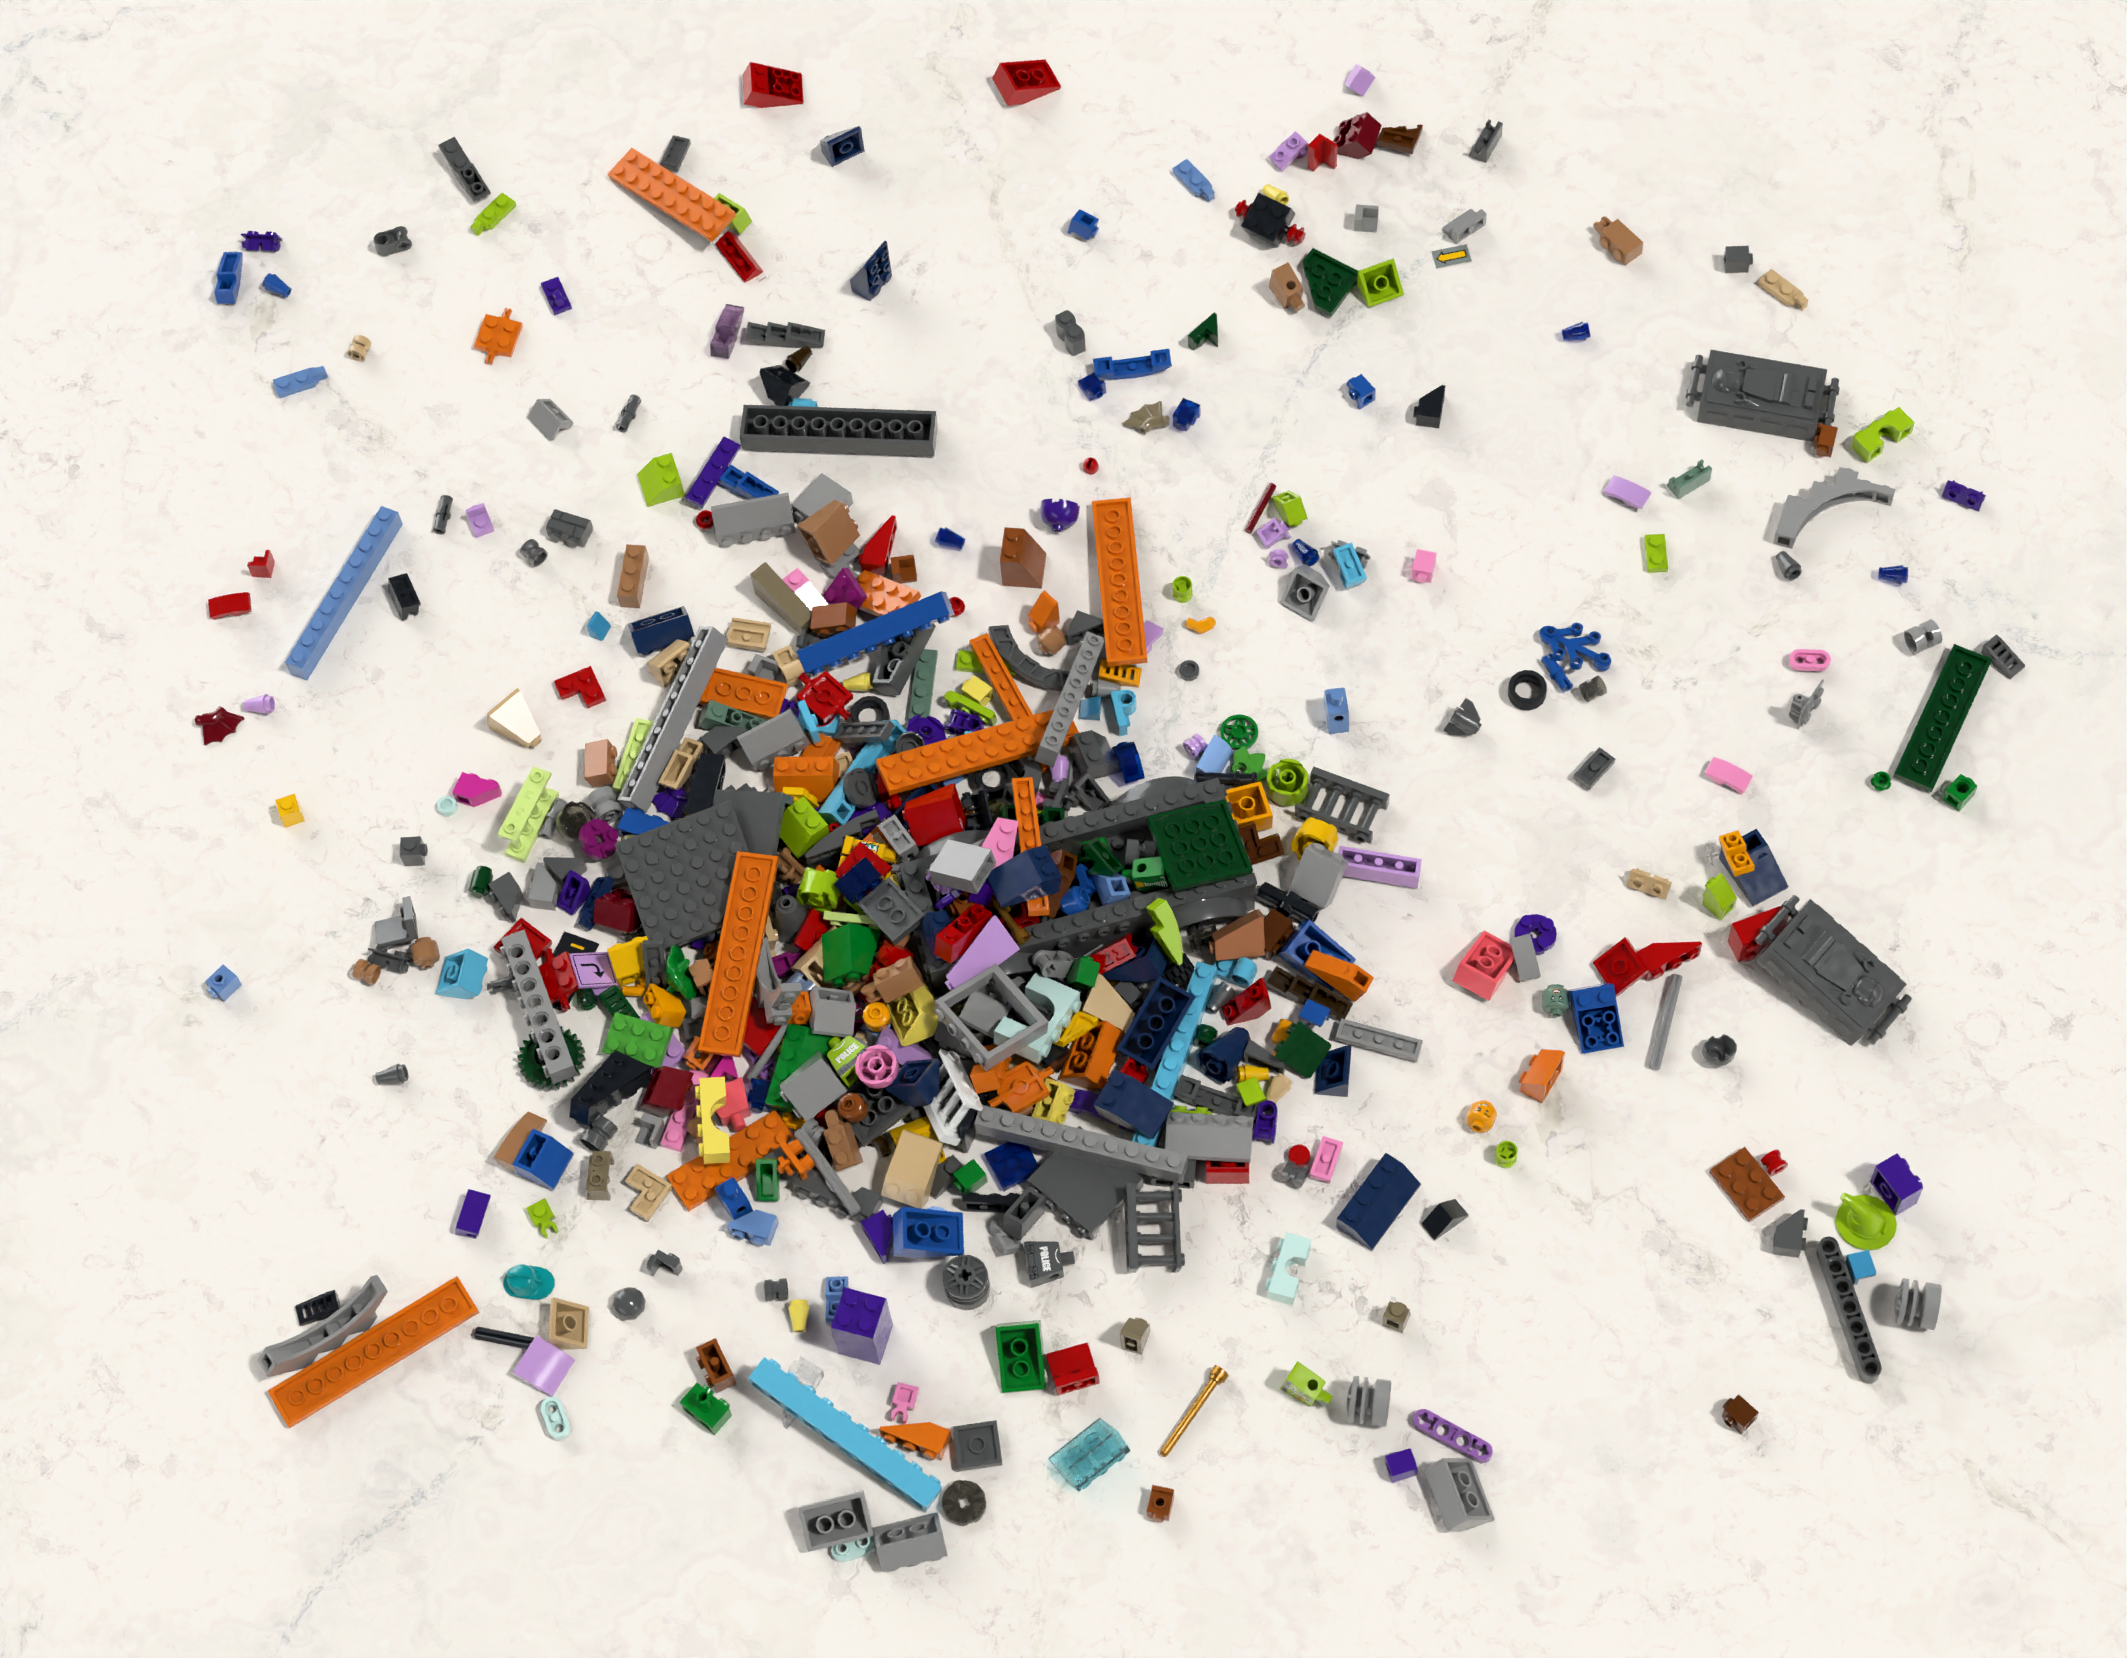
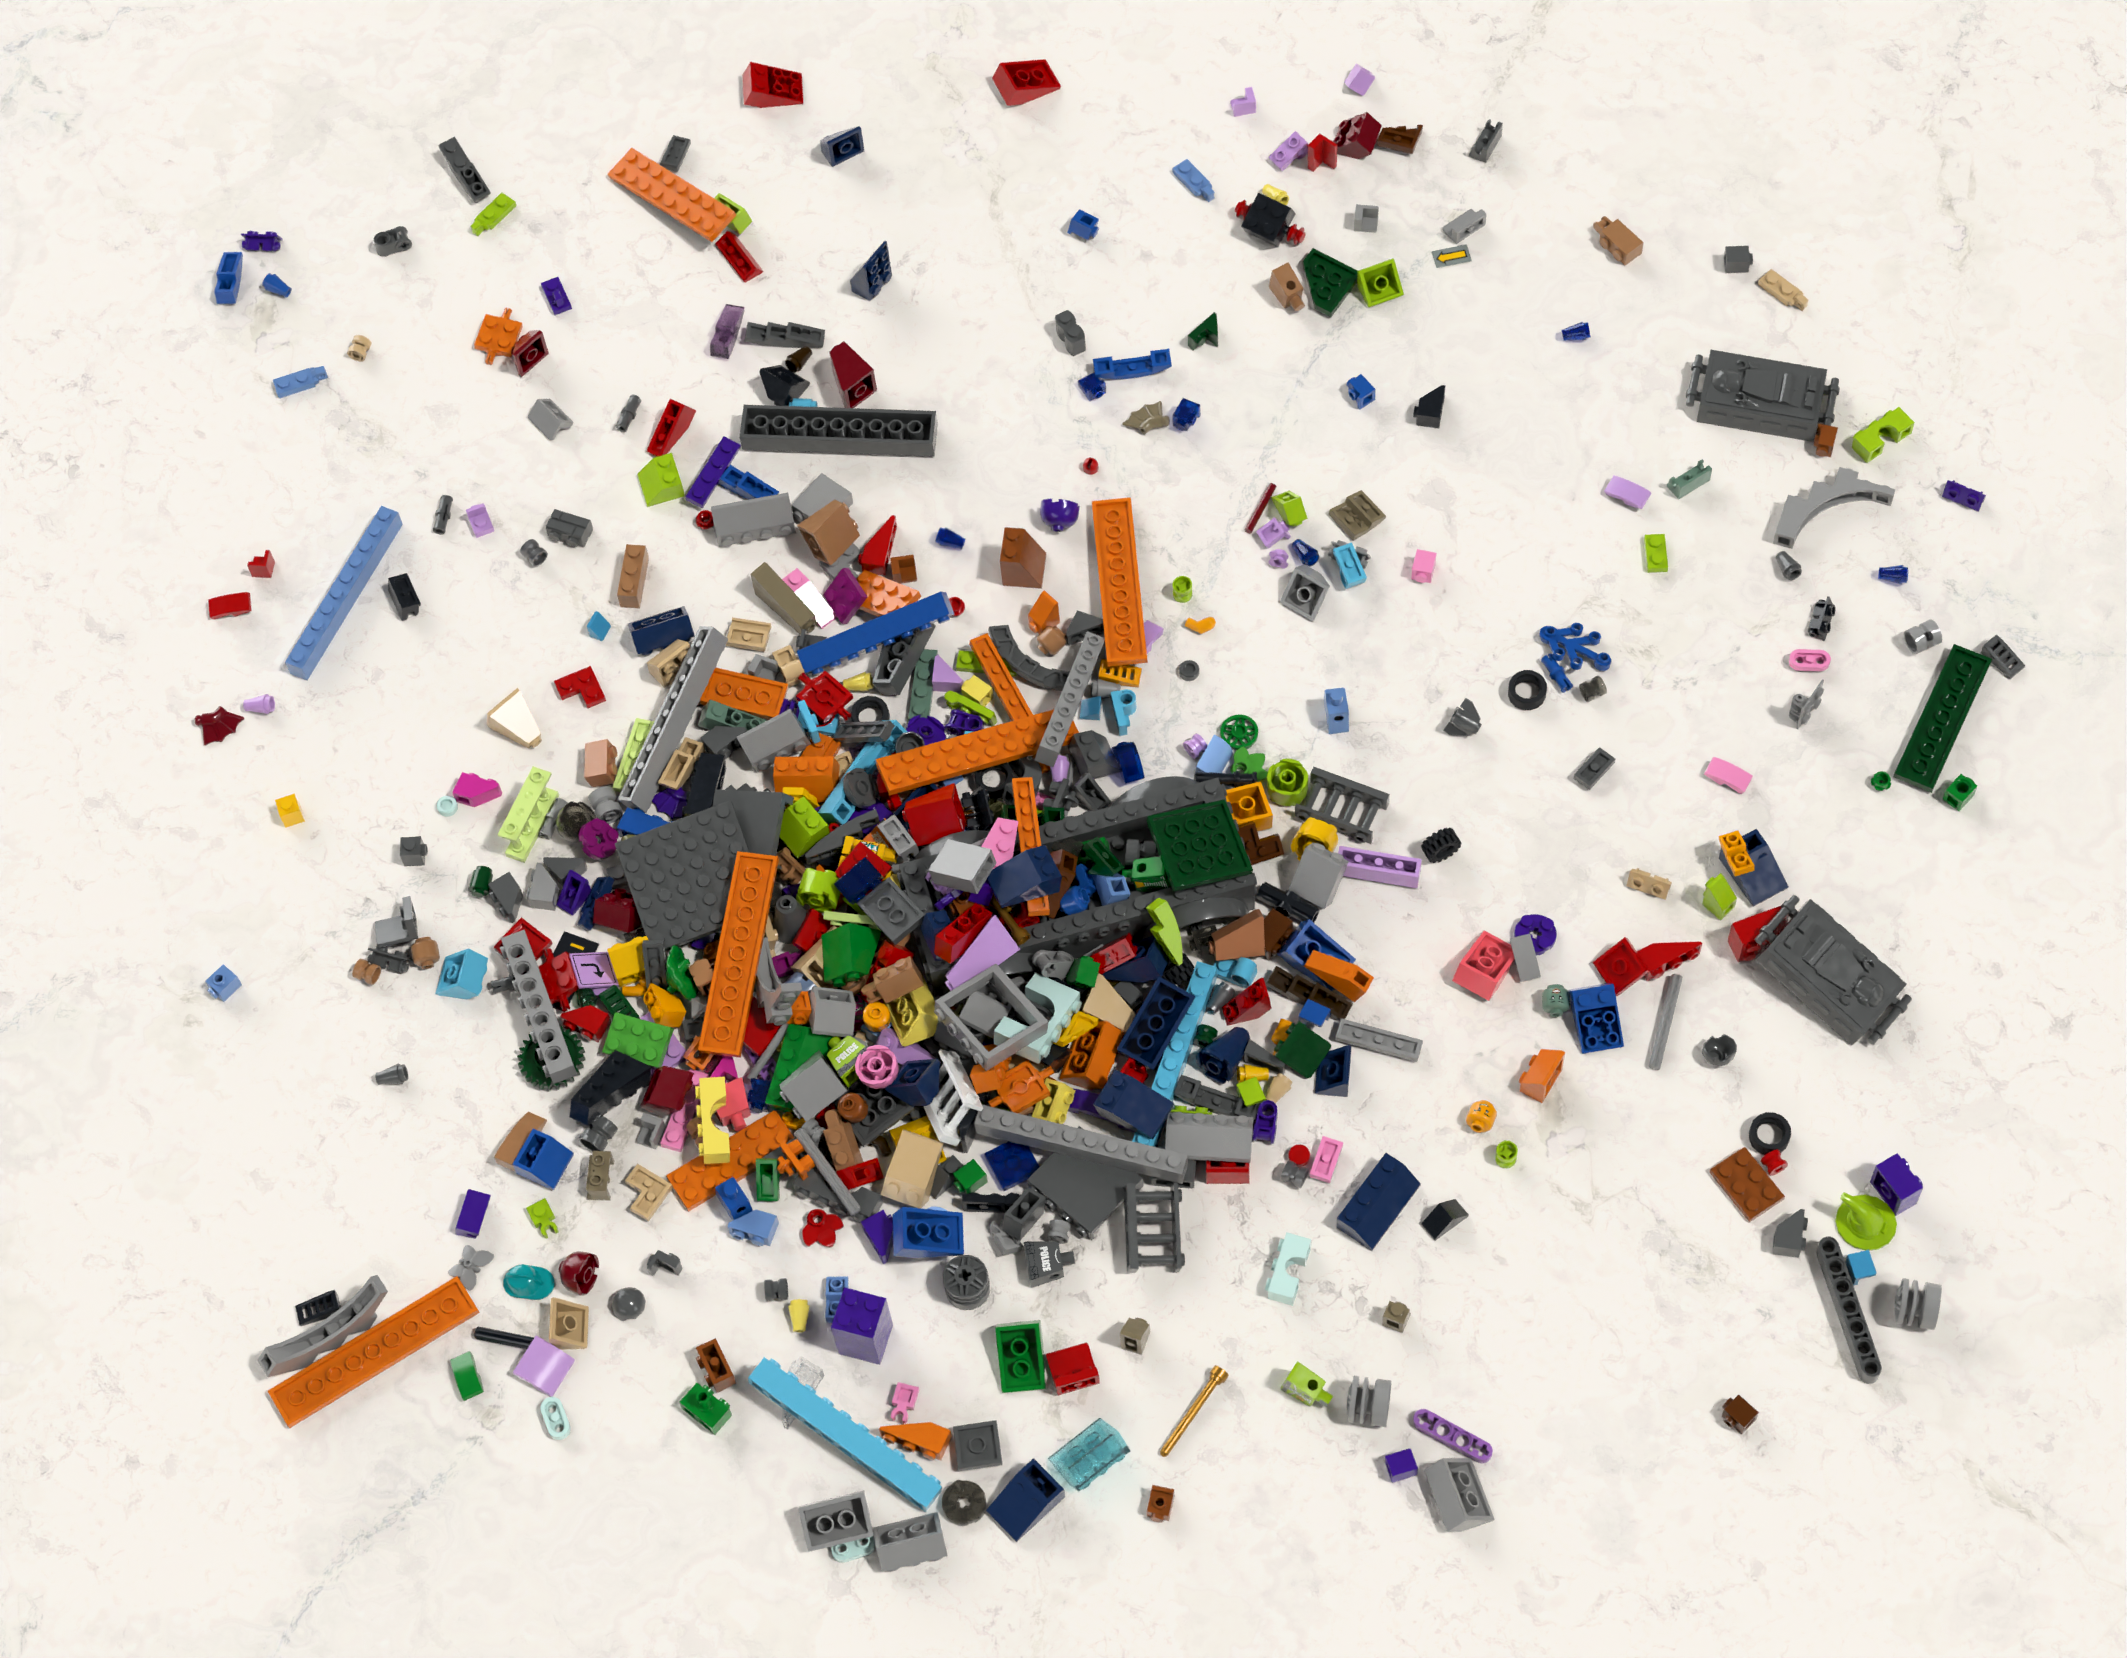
dark orange brick [811,602,857,637] -> none
none -> light grey piece [448,1245,494,1290]
none -> green slope [450,1351,484,1401]
none -> dark red slope [512,330,549,378]
none -> dark red cylinder [559,1251,599,1296]
none -> red slope [560,1005,611,1043]
none -> red slope [646,399,696,457]
none -> red plate [802,1209,844,1247]
none -> dark red slope [829,341,877,408]
none -> red slope [836,1158,884,1190]
none -> lavender slope [932,655,964,693]
none -> dark blue slope [986,1458,1065,1542]
none -> light grey wheel [1047,1219,1071,1244]
none -> lavender panel [1231,87,1256,117]
none -> dark tan slope [1329,490,1386,540]
none -> black tyre [1421,827,1462,863]
none -> black tyre [1749,1112,1791,1155]
none -> black hinge [1808,596,1836,641]

